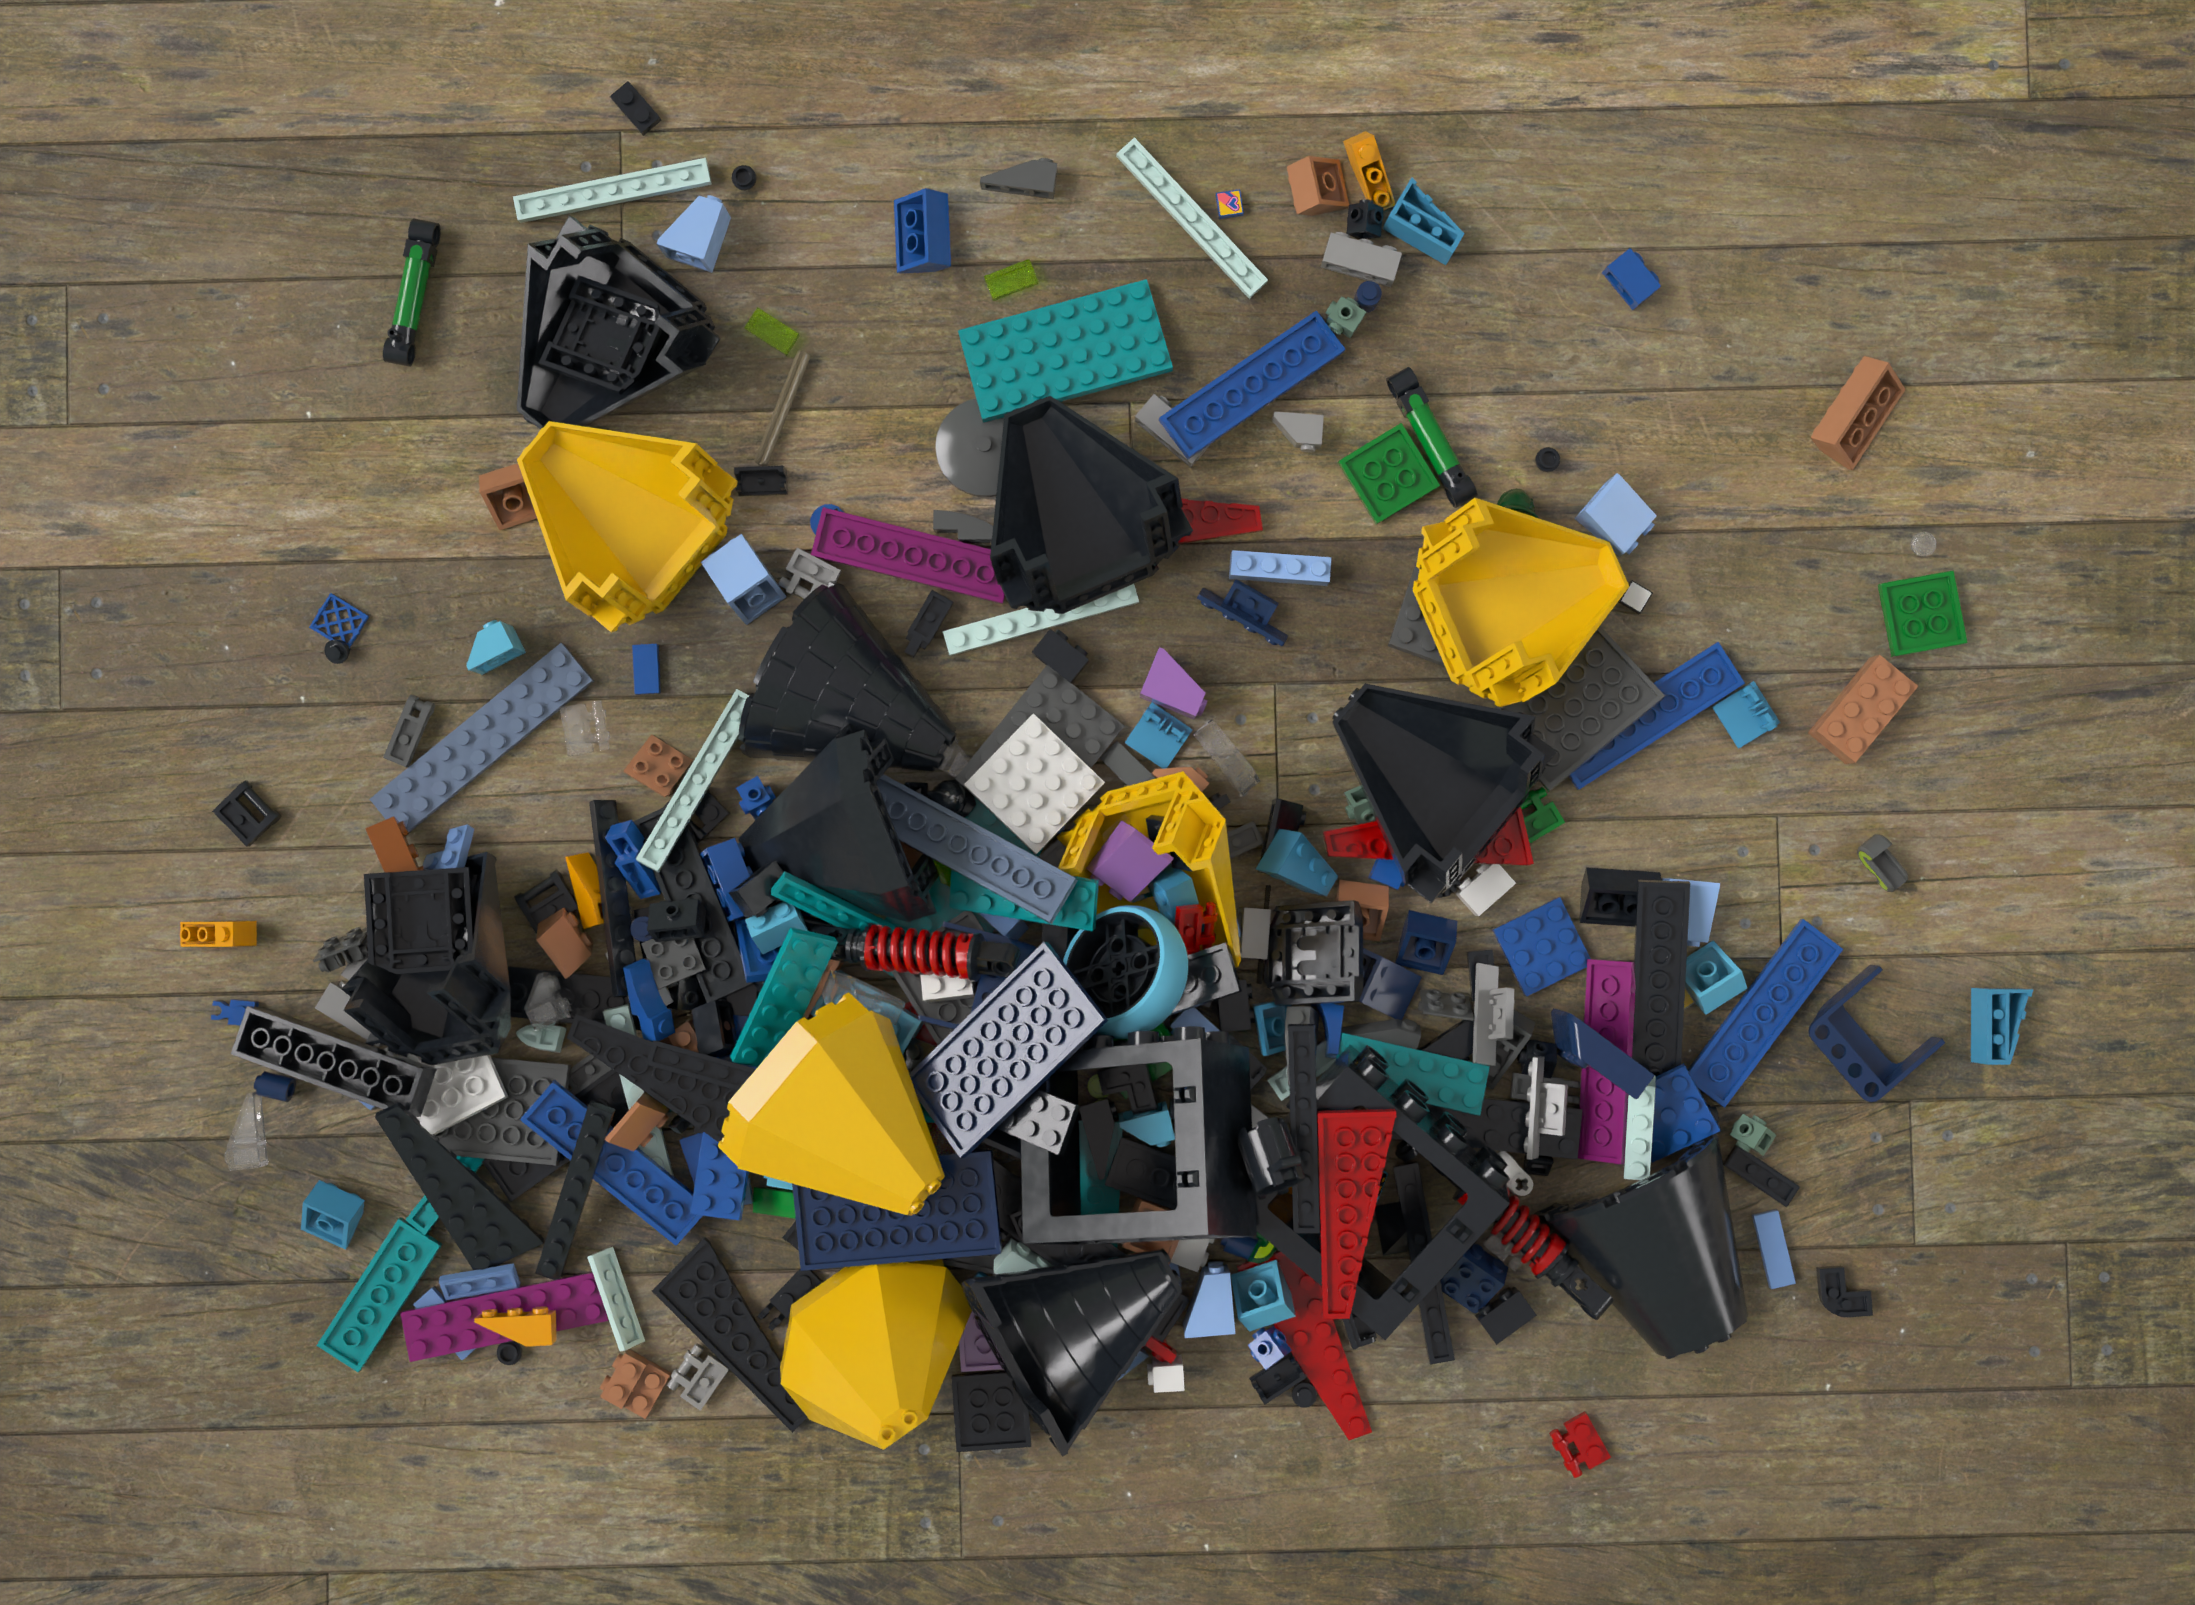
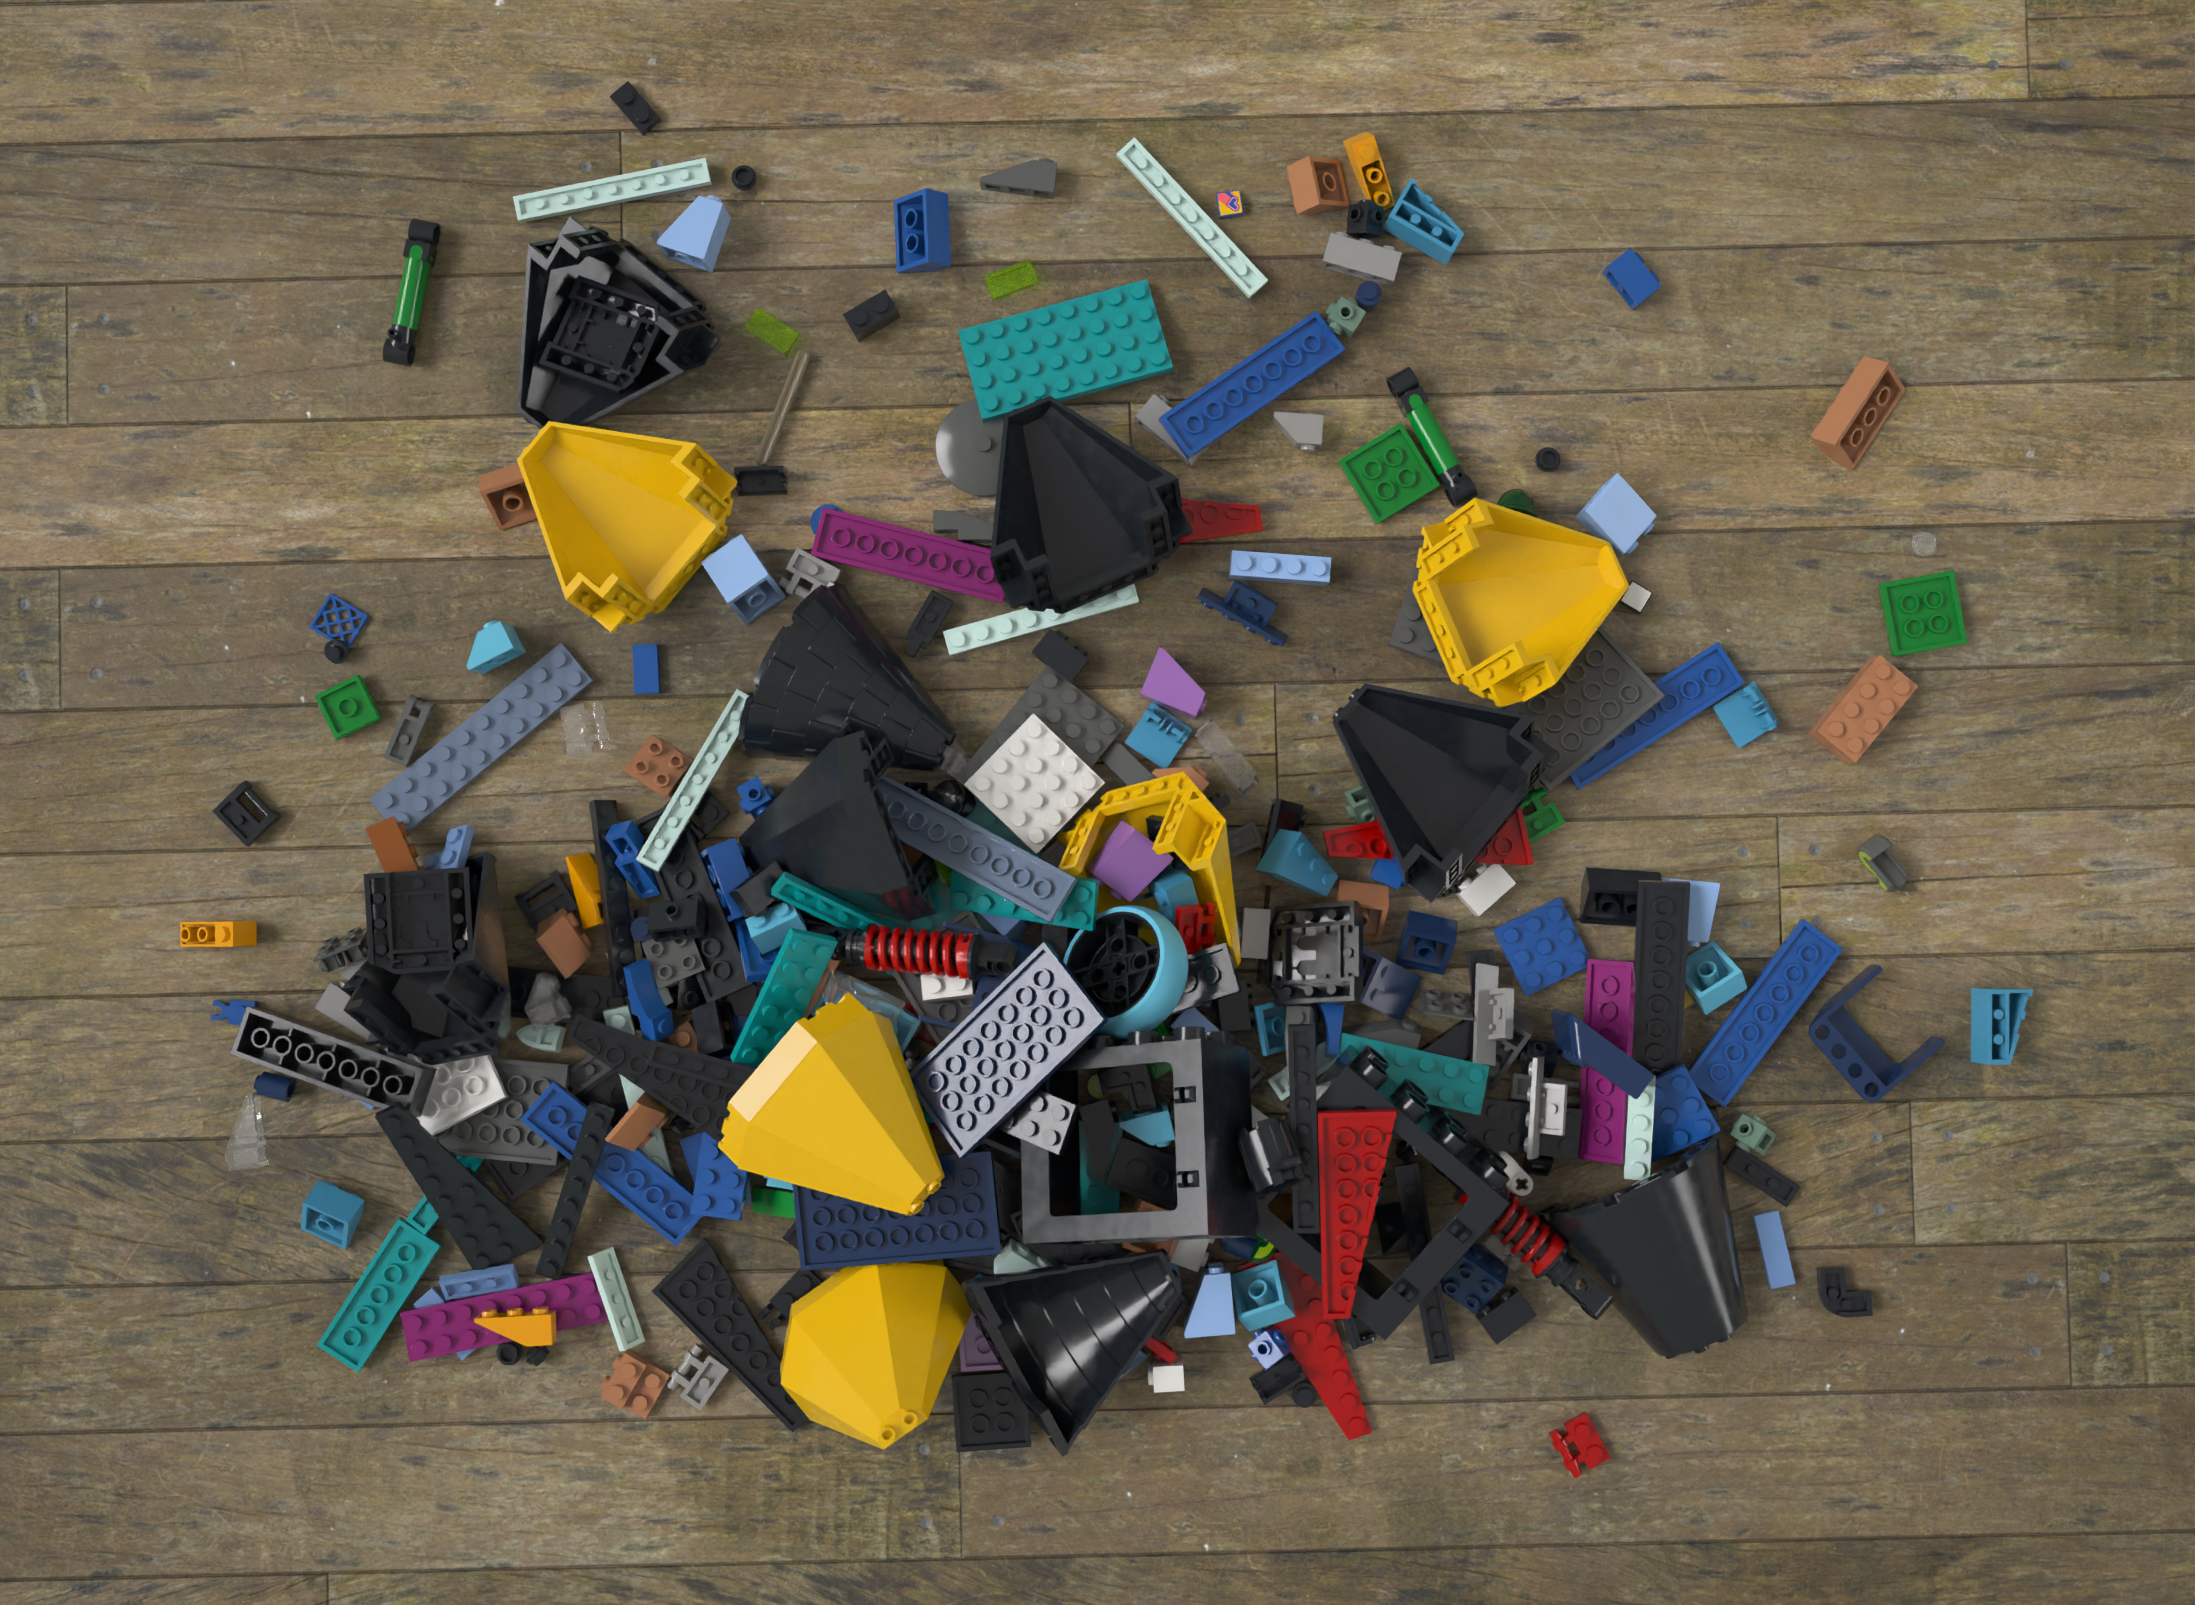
none -> green plate [314,674,383,741]
none -> black plate [526,1345,550,1367]
none -> black brick [843,290,901,342]

